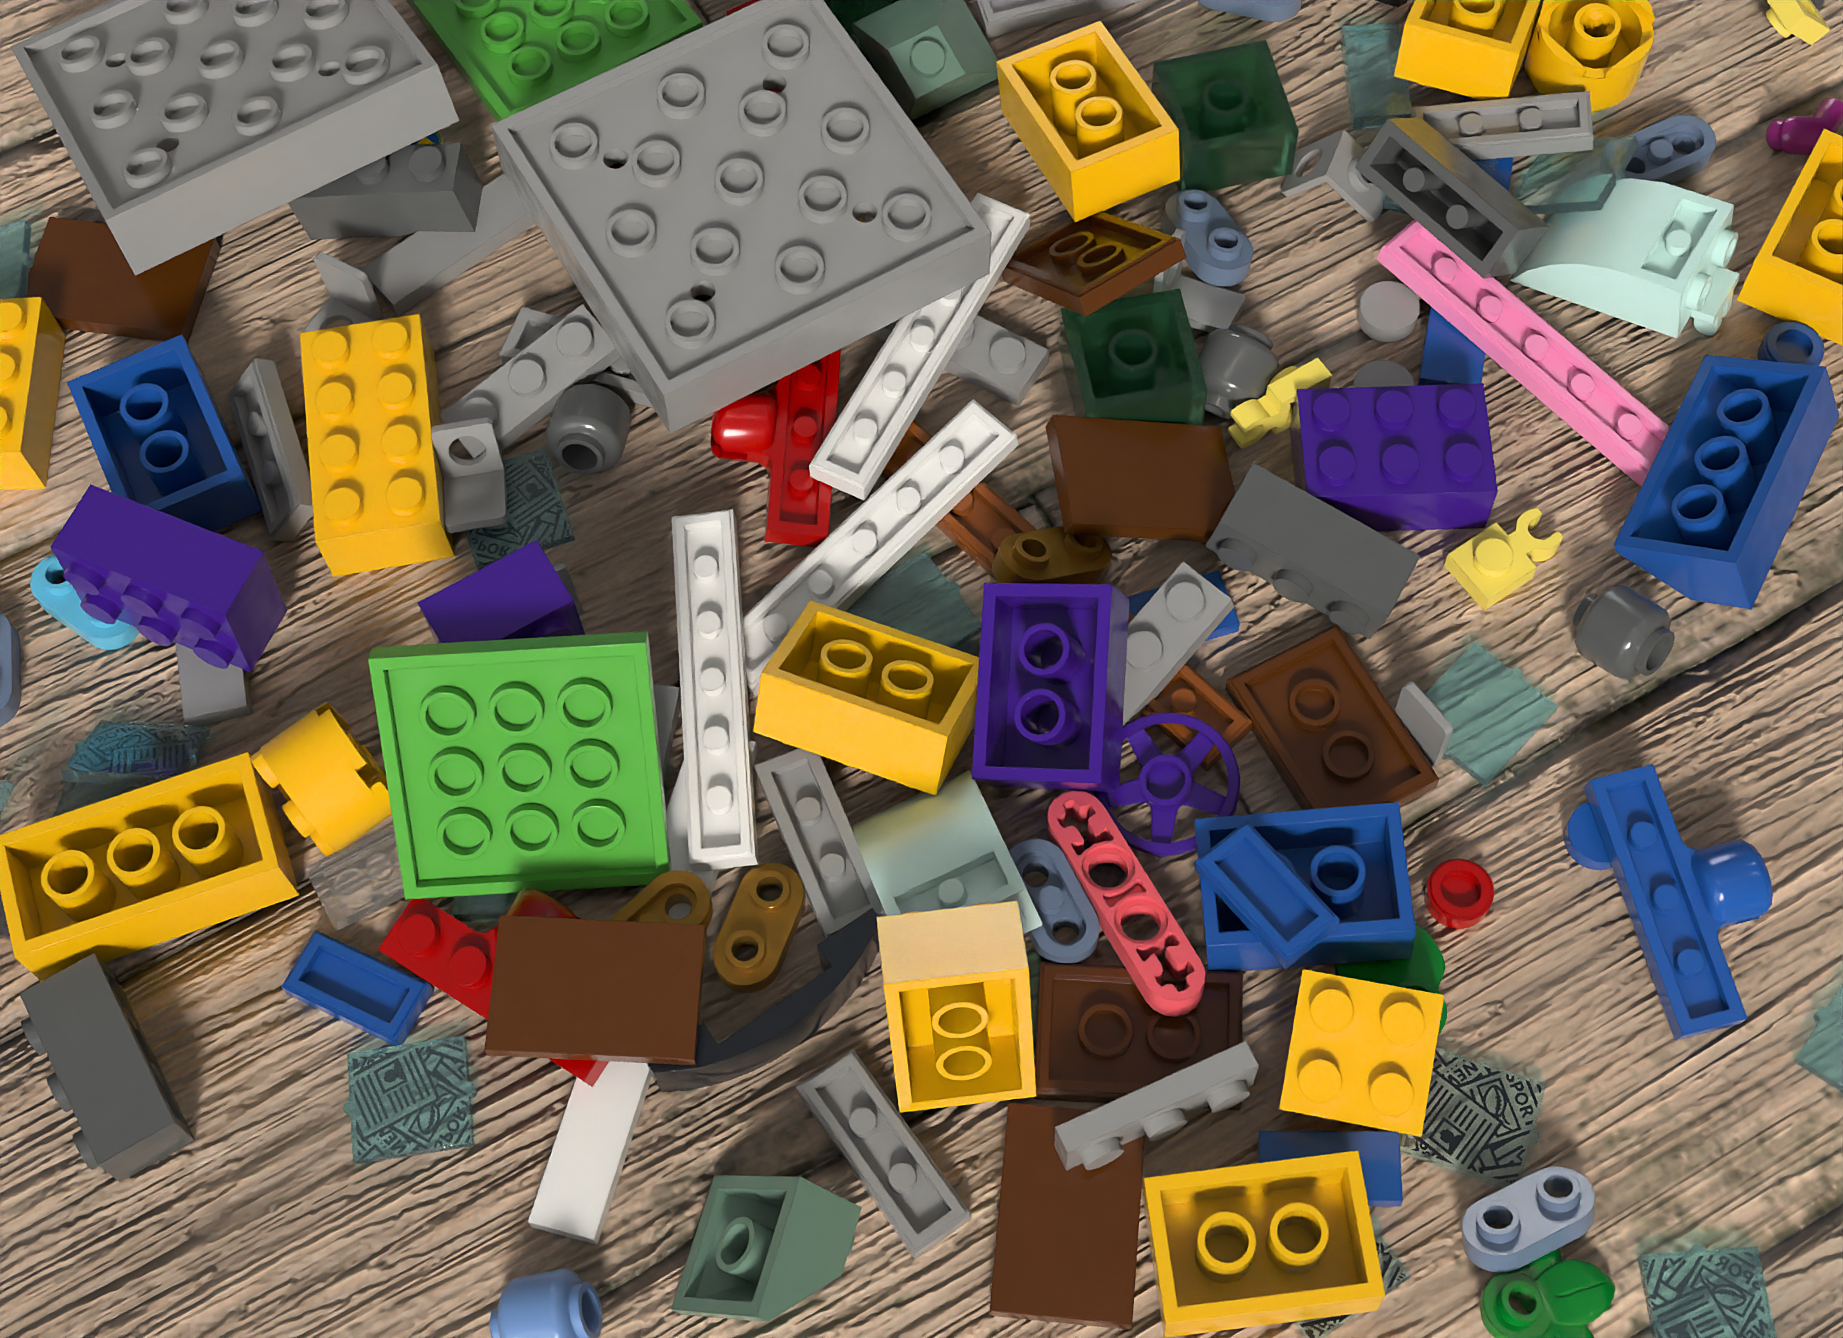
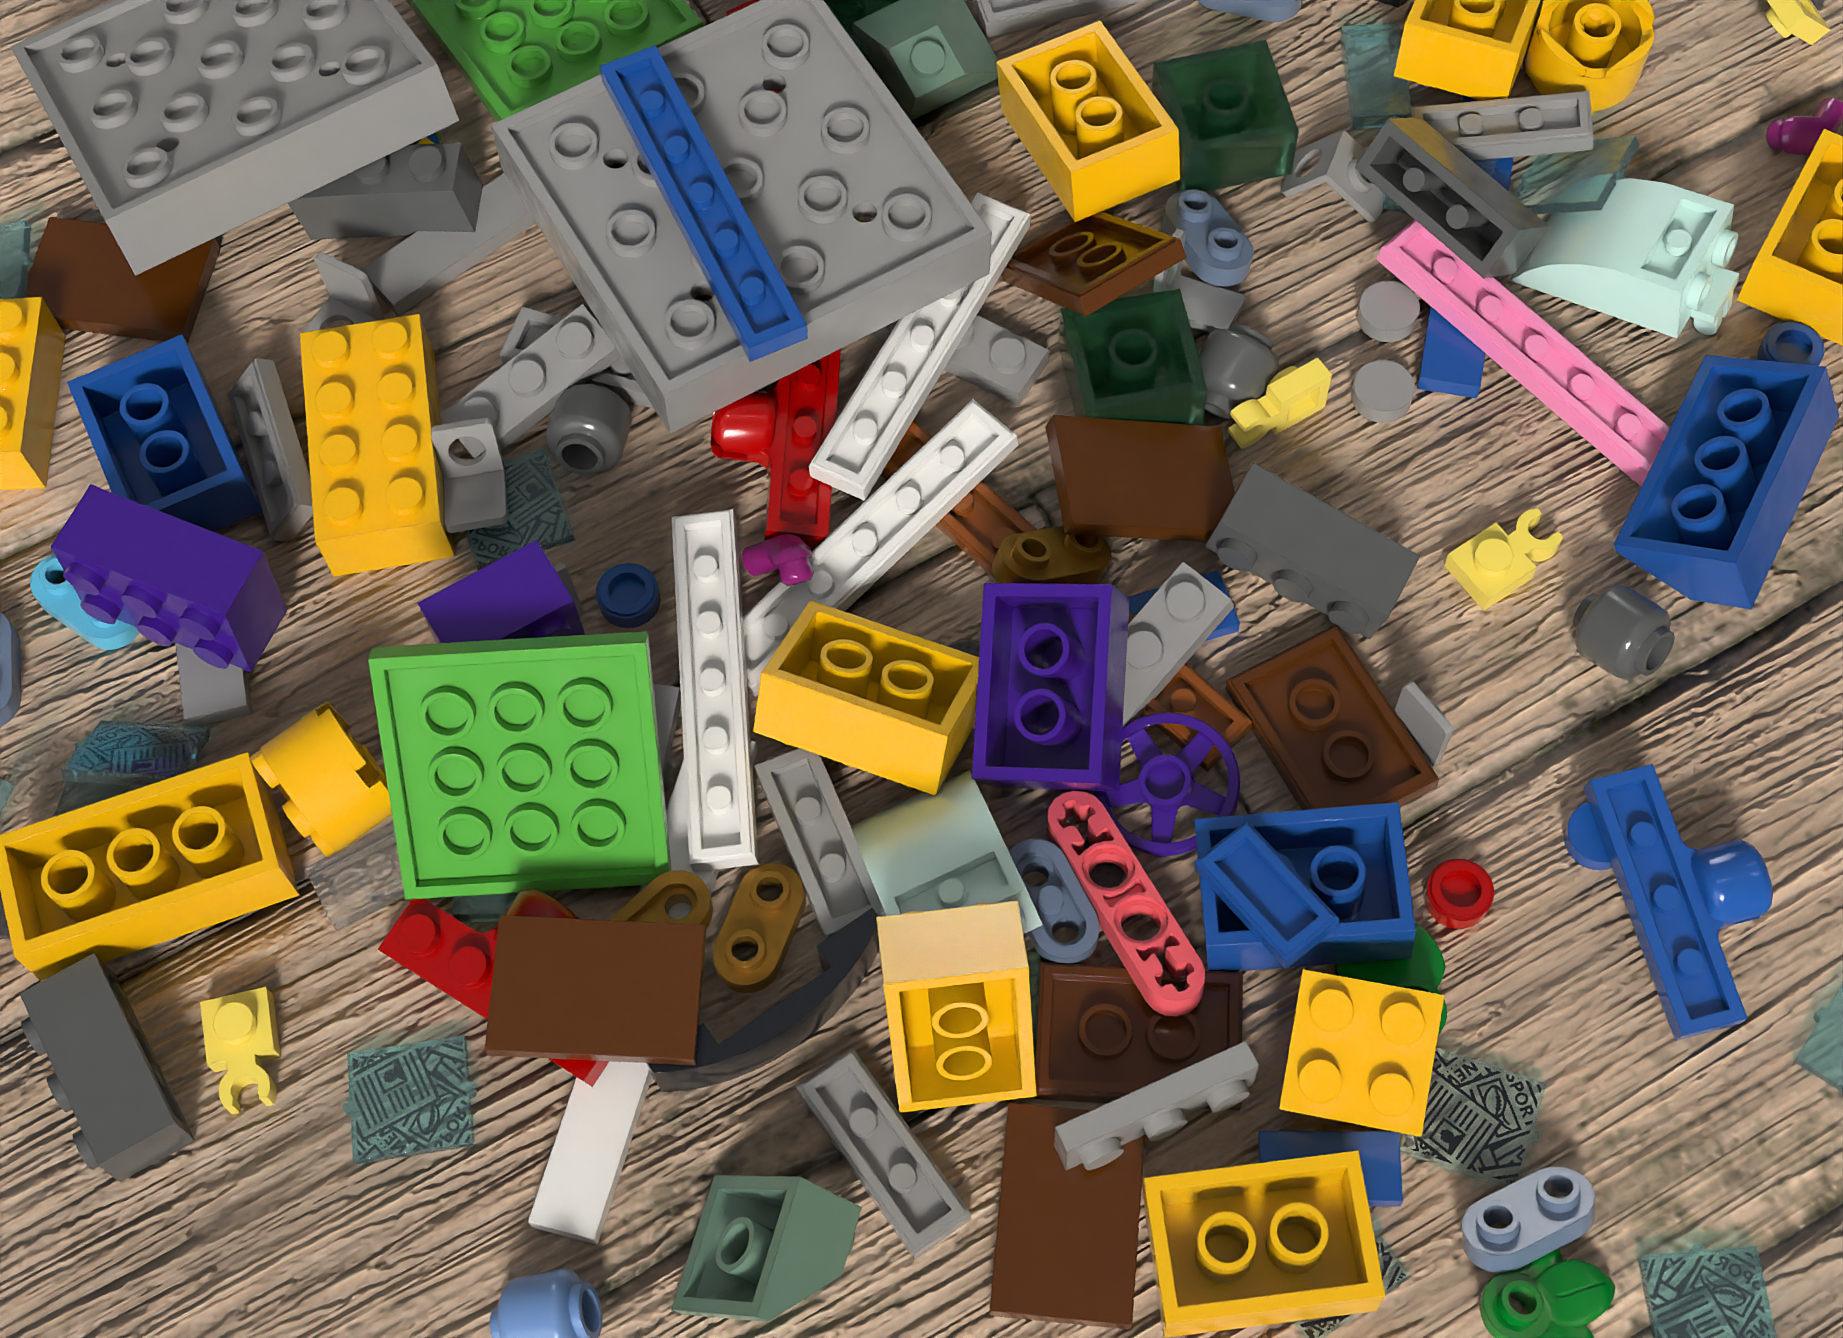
blue tile [281,930,434,1049] -> none
clear light blue piece [844,551,981,649] -> none
dark purple brick [1289,383,1498,531] -> none
clear light blue piece [1425,642,1558,787] -> none
sand blue plate [1602,115,1716,184] -> none
none -> light yellow plate [200,987,281,1114]
none -> blue tile [596,563,661,628]
none -> blue plate [600,45,808,362]
none -> magenta arm [742,534,814,586]

